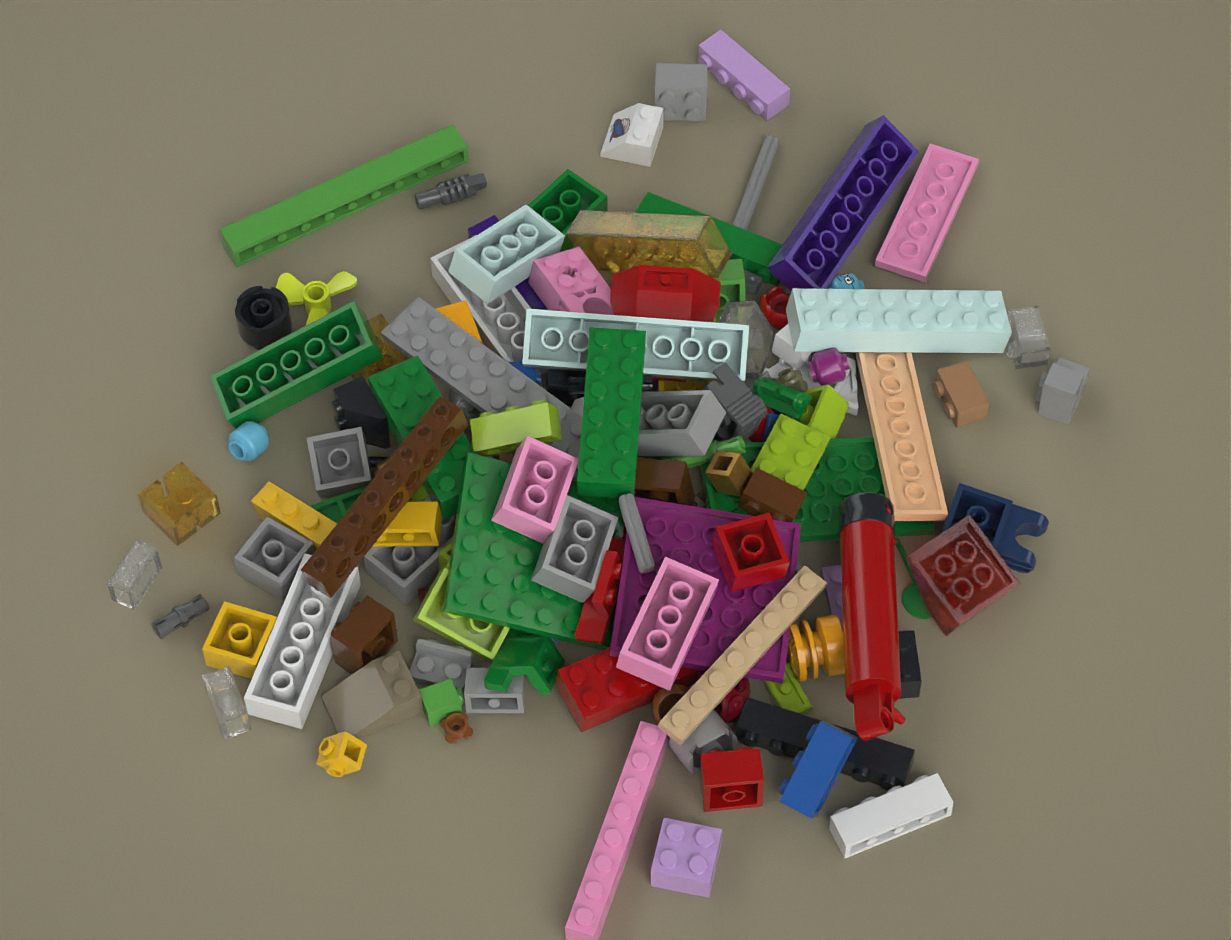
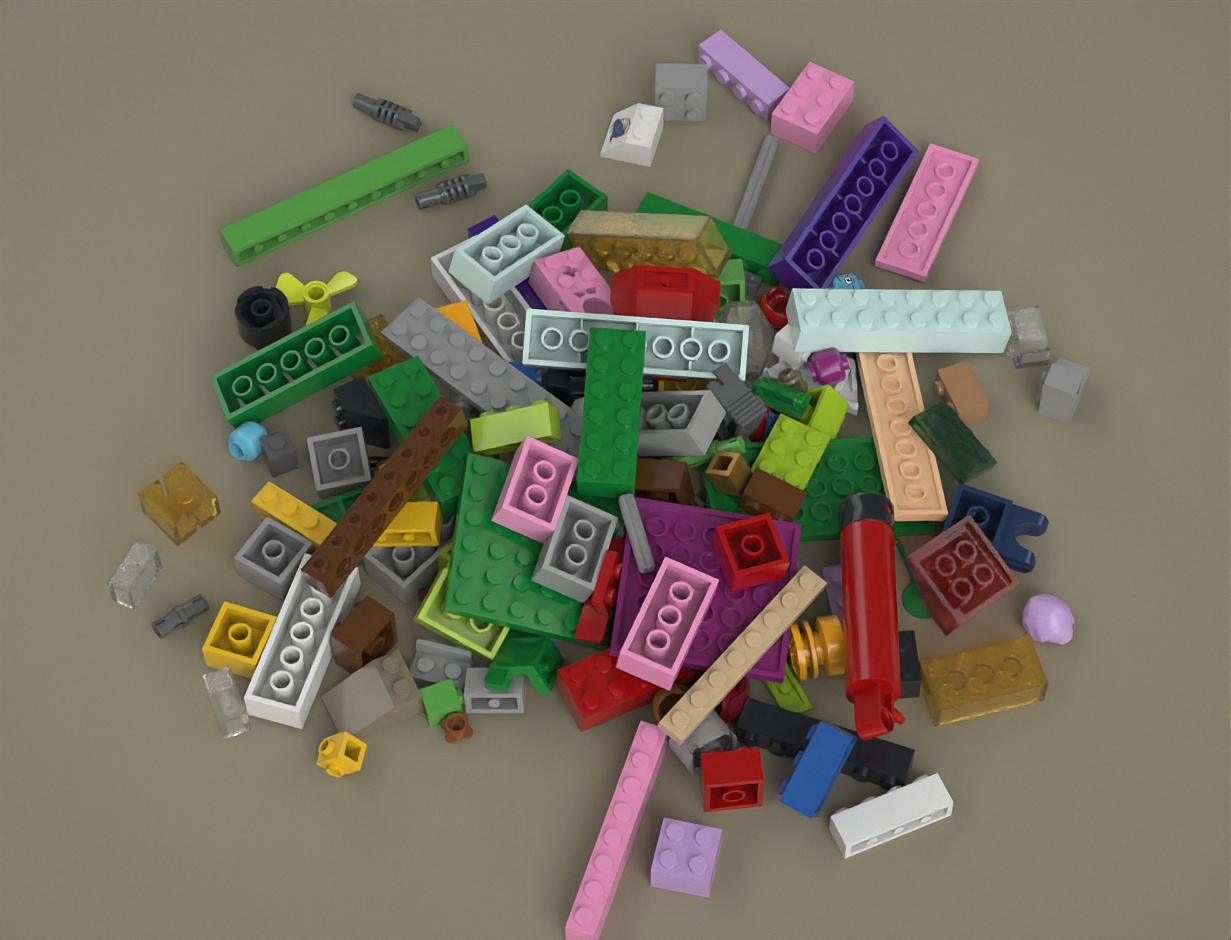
none -> dark grey brick [260,429,298,478]
none -> dark grey hinge [353,93,421,132]
none -> bright pink brick [771,62,855,154]
none -> clear green plate [908,400,997,484]
none -> clear yellow brick [919,634,1048,727]
none -> lavender hair [1022,594,1075,645]

